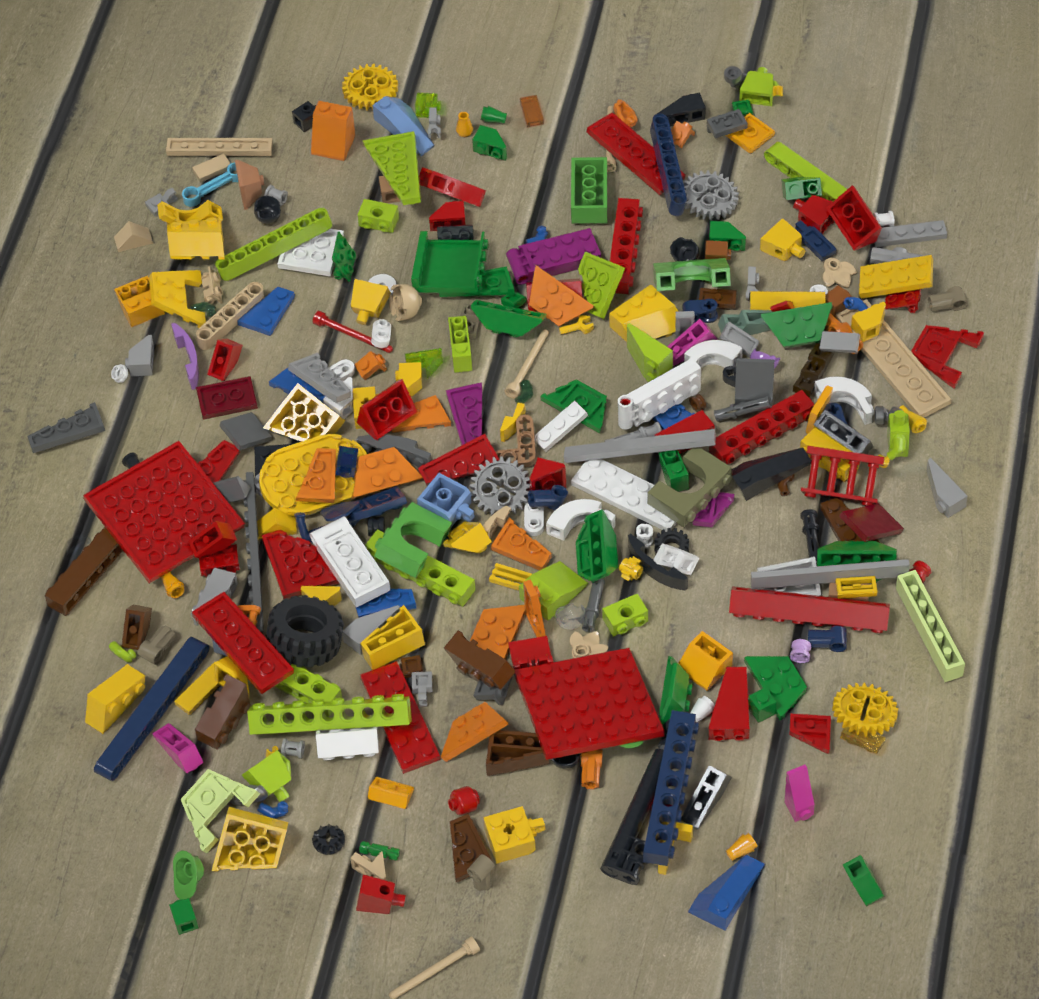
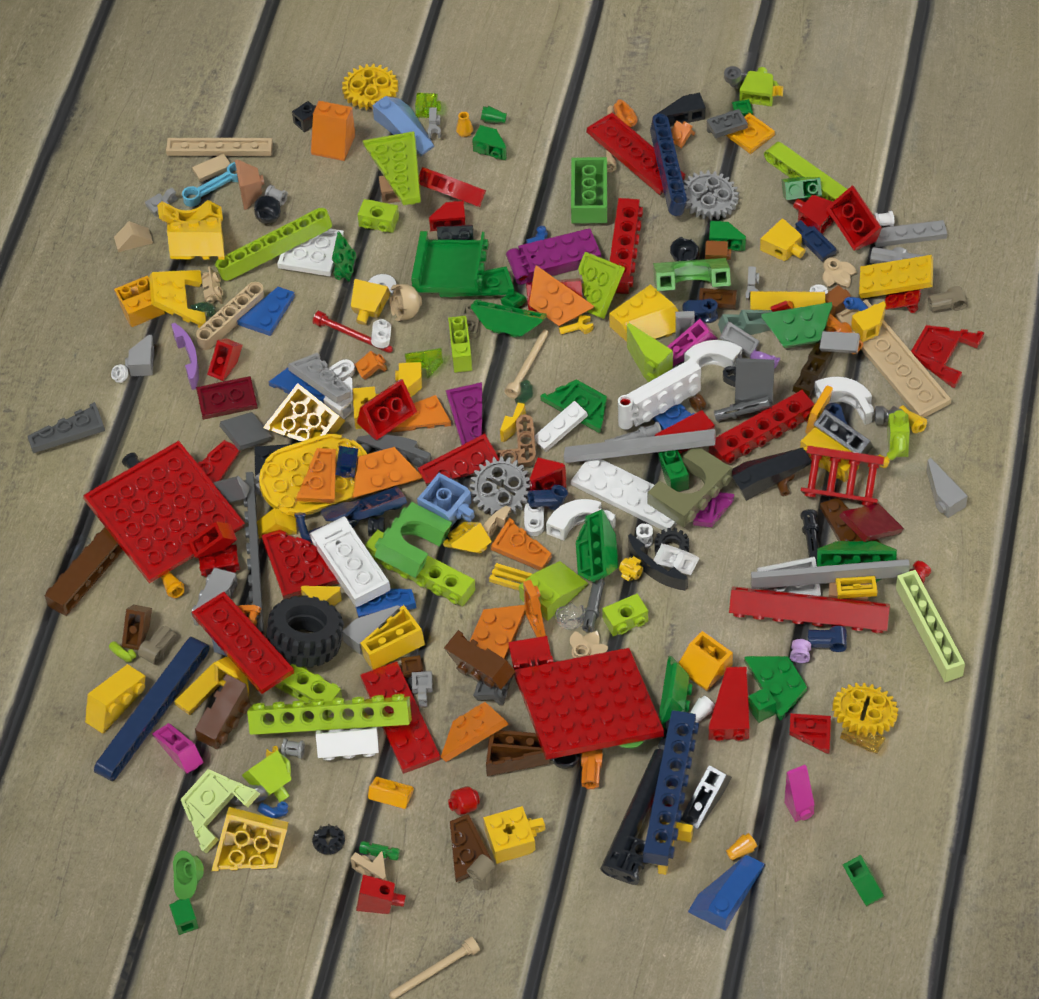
clear orange tile [520,95,544,127] -> none

